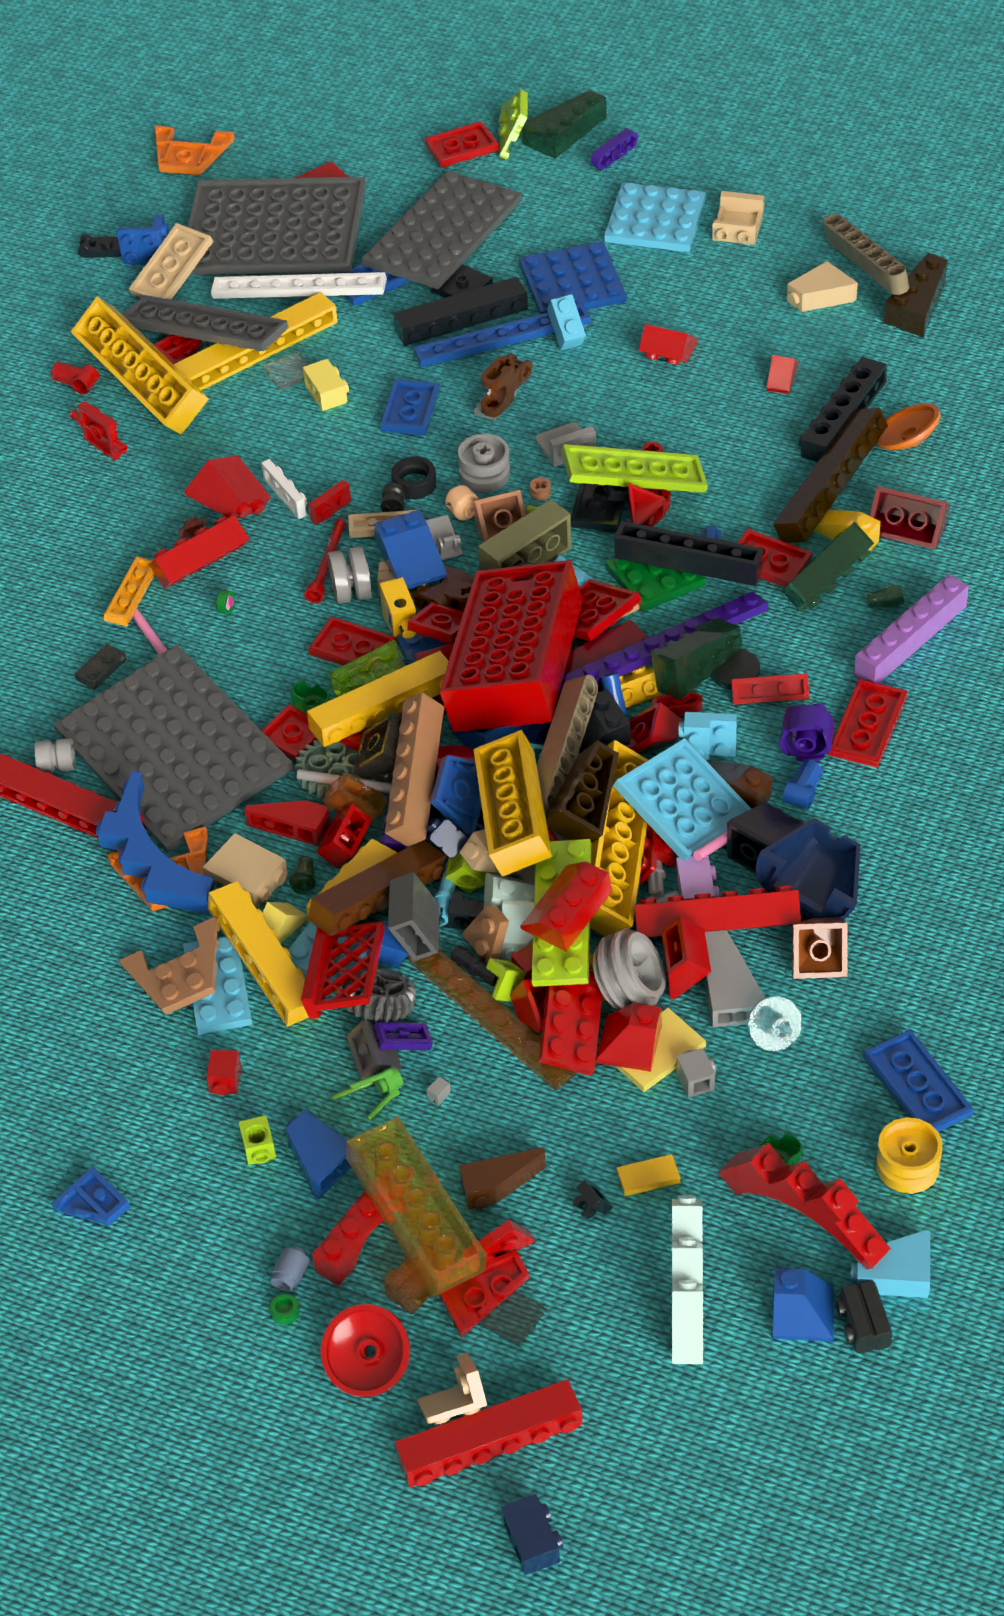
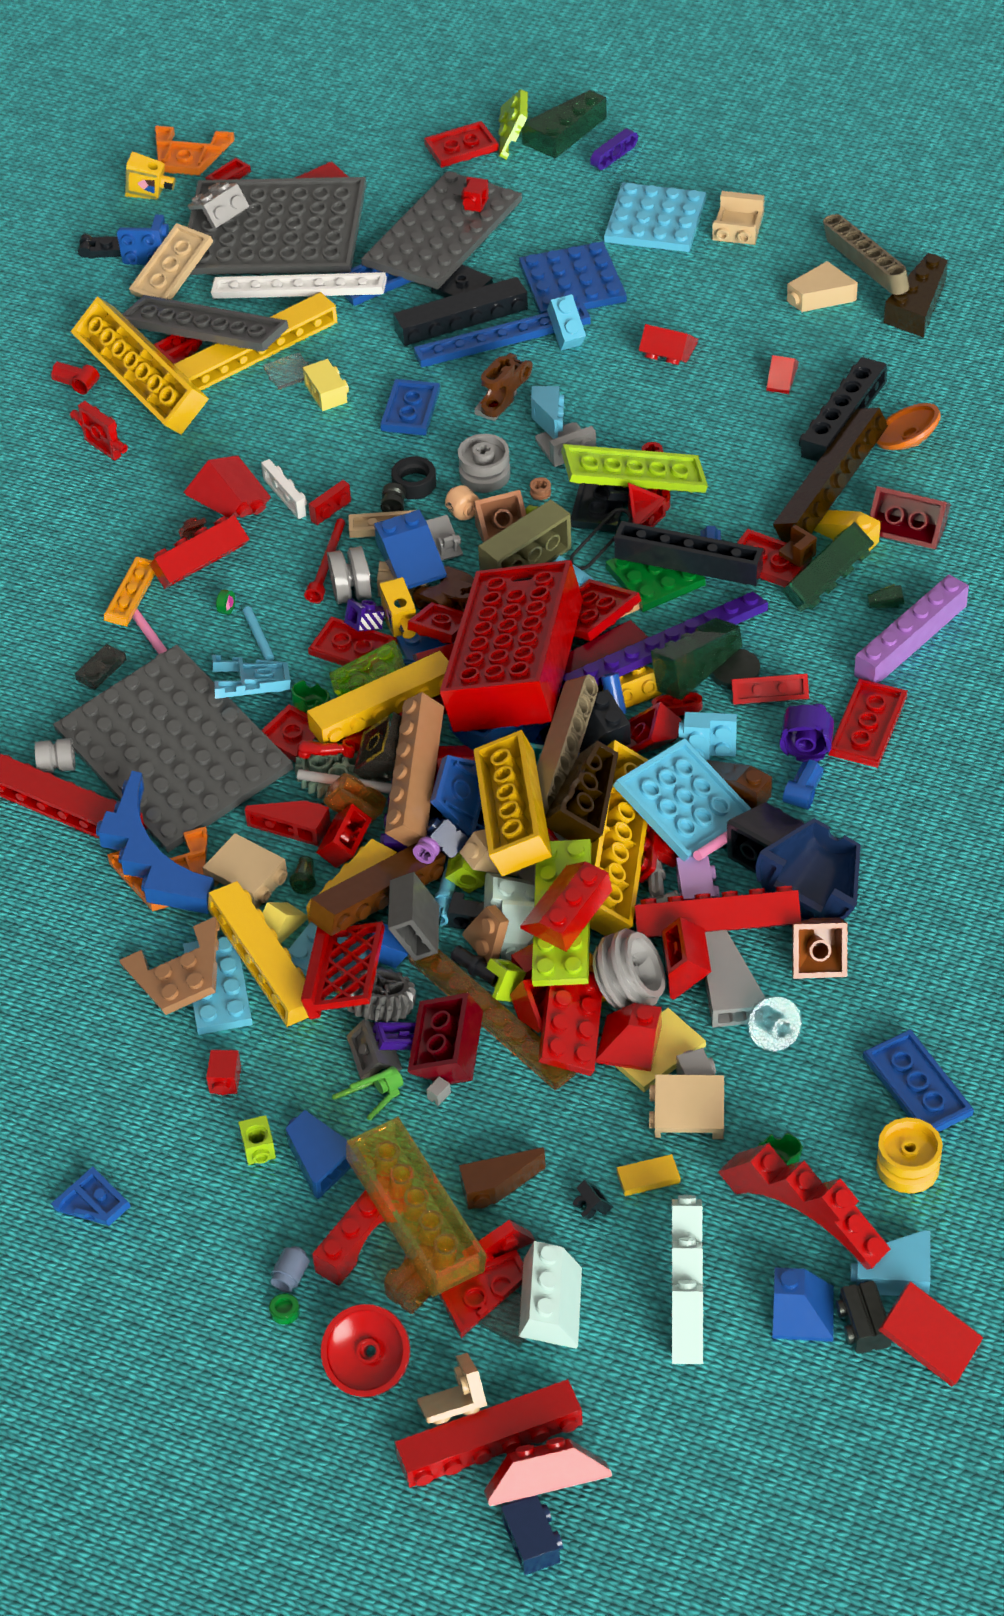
none -> yellow torso [125,152,175,199]
none -> bracket [187,182,250,228]
none -> red tile [205,158,251,180]
none -> medium azure wing [212,655,290,698]
none -> medium azure bar [243,606,275,661]
none -> red arm [297,739,355,759]
none -> dark purple brick [344,599,385,631]
none -> dark red slope [407,992,483,1084]
none -> medium lavender bush [413,837,440,864]
none -> red brick [461,177,488,212]
none -> wedge [484,1437,612,1506]
none -> light aqua slope [519,1241,582,1348]
none -> medium azure slope [531,386,564,439]
none -> black piece [570,508,632,570]
none -> tan panel [649,1075,724,1139]
none -> reddish brown panel [779,525,817,568]
none -> red tile [879,1282,984,1387]

